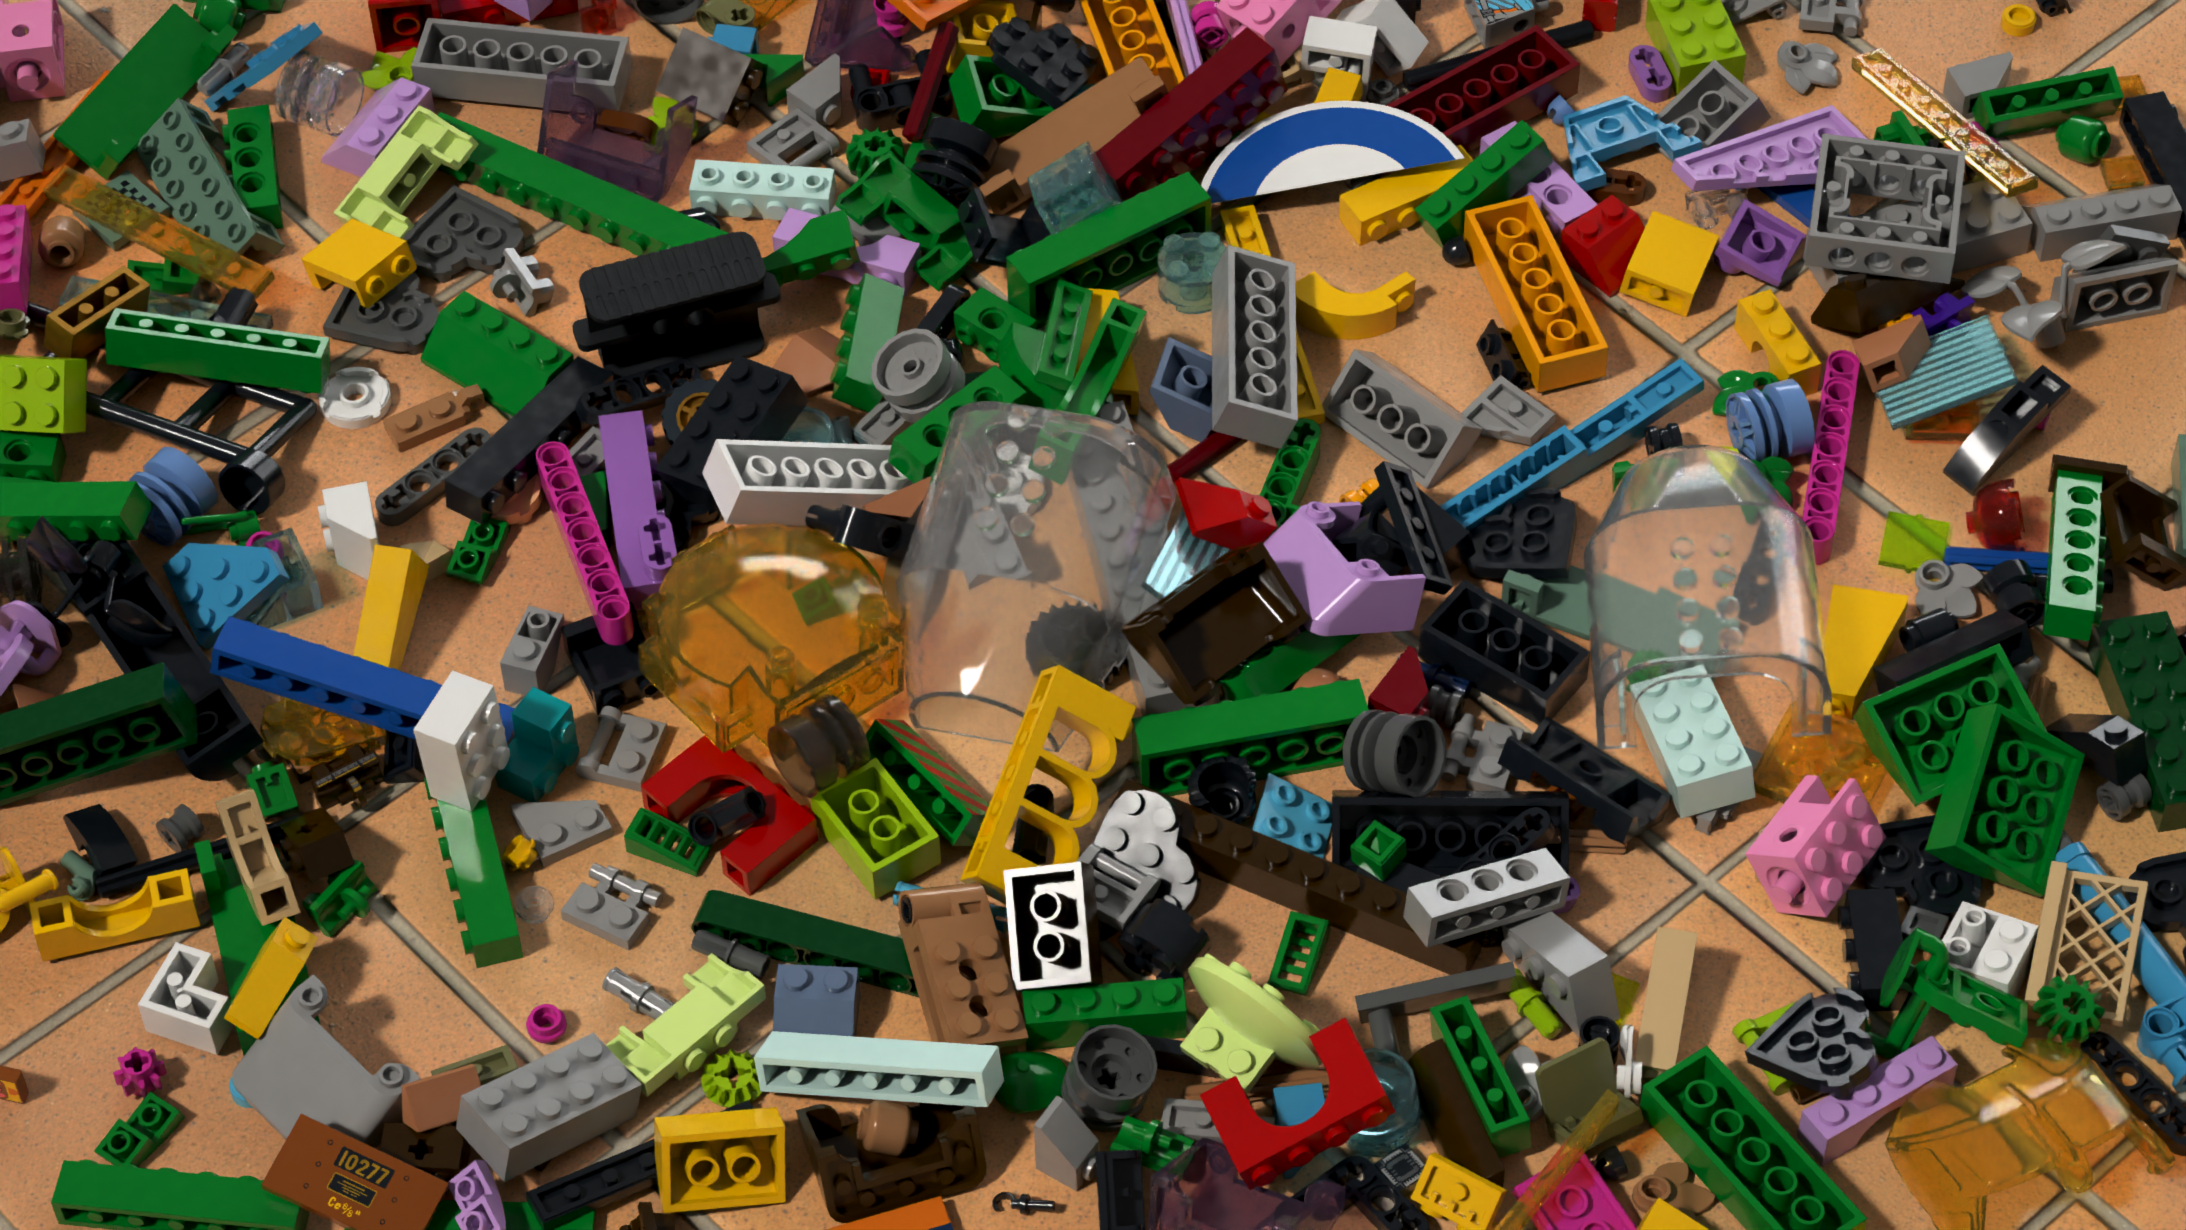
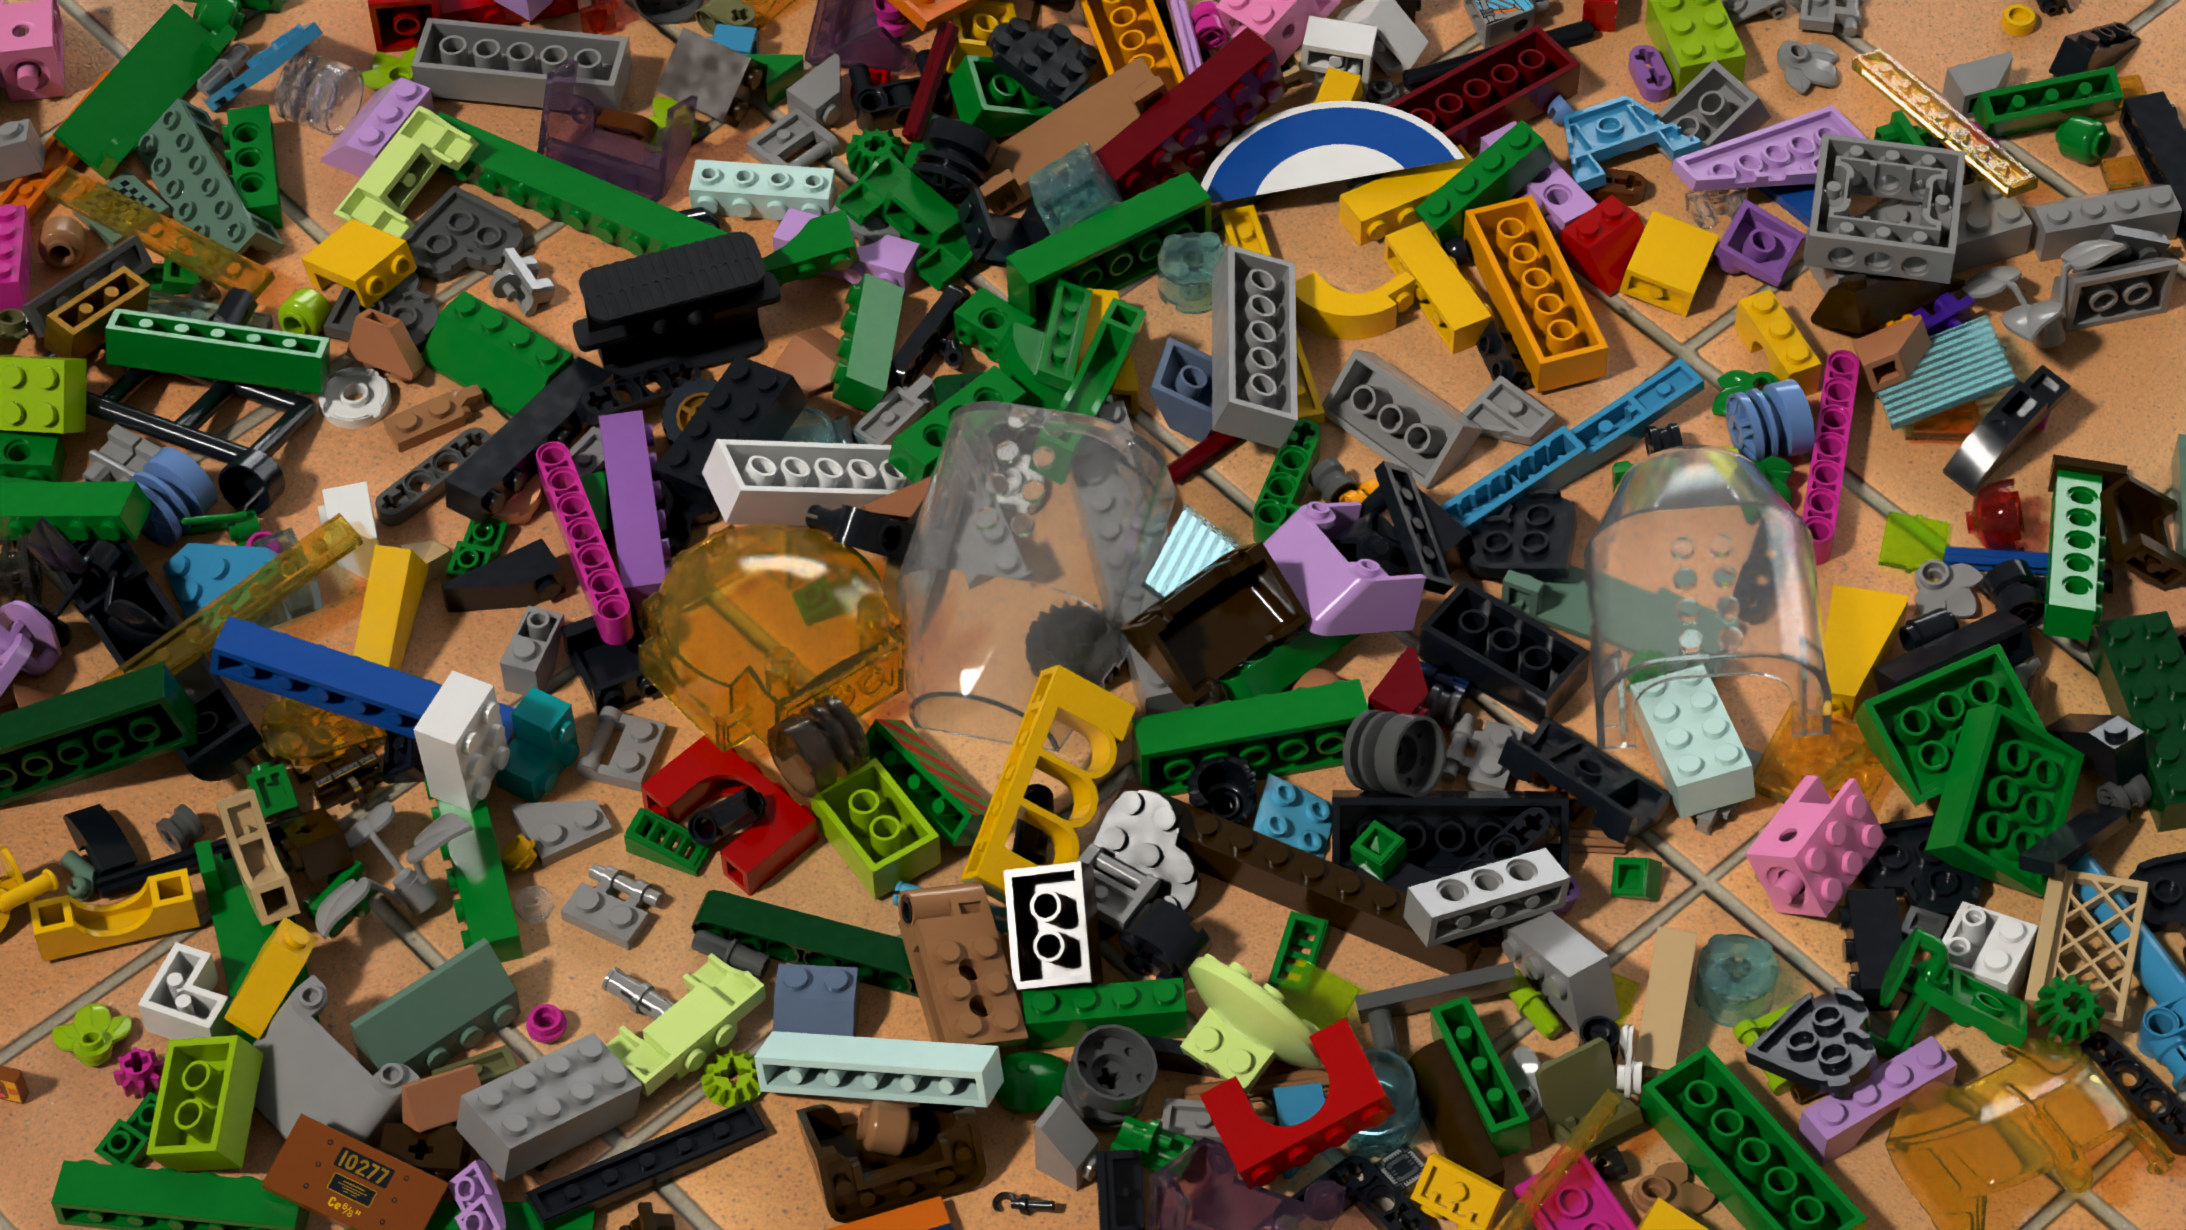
medium lavender beam [638,514,678,581] -> none
yellow slope [654,1107,786,1213] -> none
light grey wheel [871,328,965,423] -> none
red slope [1175,477,1277,550] -> none
none -> dark grey piece [21,235,155,338]
none -> lime plate [52,1003,133,1067]
none -> light grey hips [82,424,162,482]
none -> clear yellow tile [95,513,363,684]
none -> lime brick [146,1035,264,1172]
none -> lime head [278,288,331,336]
none -> light grey plant [315,802,473,939]
none -> nougat slope [345,308,426,381]
none -> sand green slope [350,937,521,1078]
none -> black slope [441,538,566,612]
none -> clear neon green piece [1279,957,1360,1030]
none -> dark grey wheel [1308,458,1359,503]
none -> yellow brick [1384,221,1494,354]
none -> green slope [1610,857,1662,901]
none -> clear light blue brick [1694,934,1779,1028]
none -> black tile [2019,802,2131,877]
none -> black slope [2049,22,2141,77]

